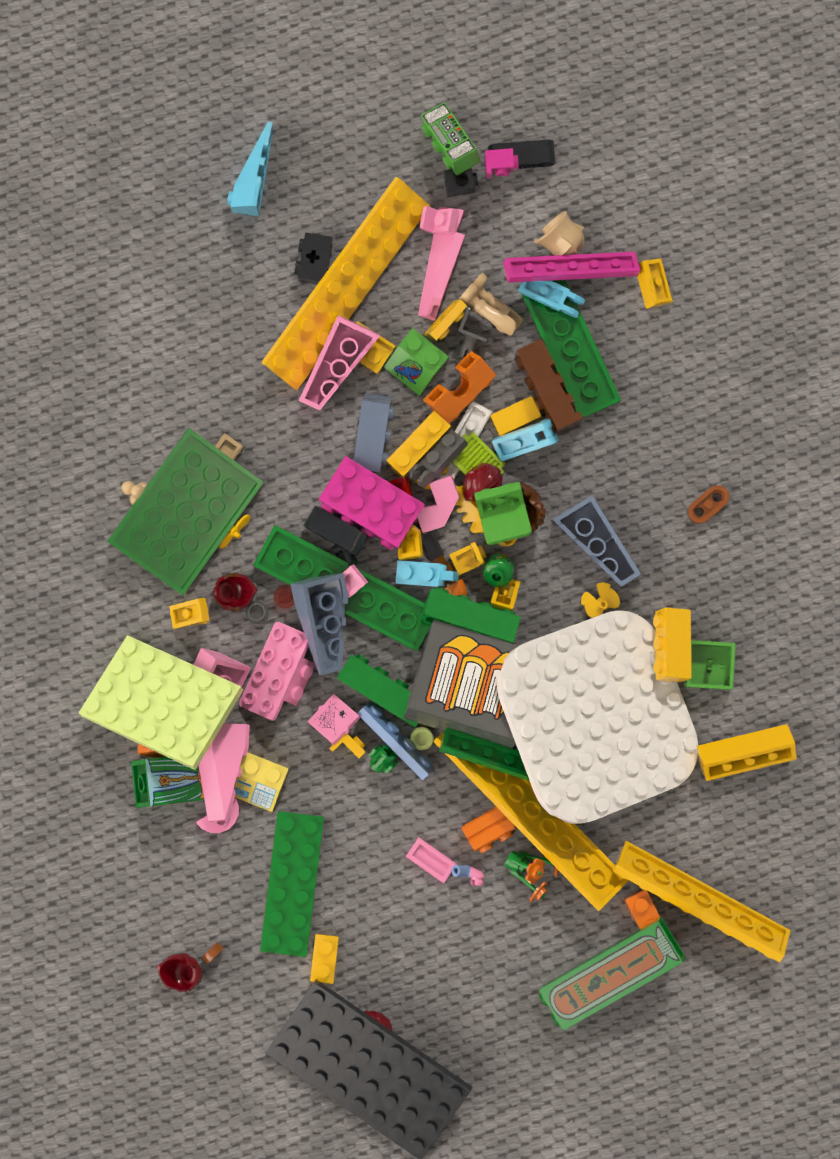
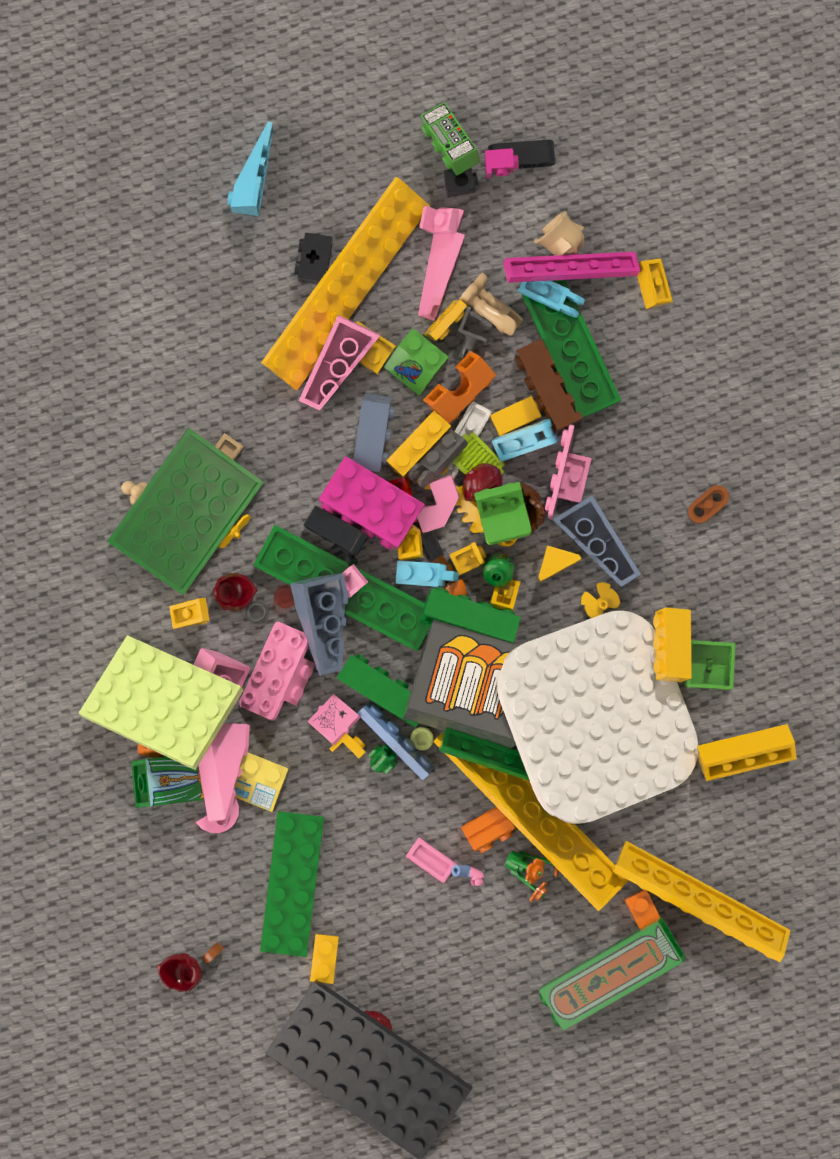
none -> yellow slope [537,546,581,583]
none -> bright pink bracket [545,425,592,520]

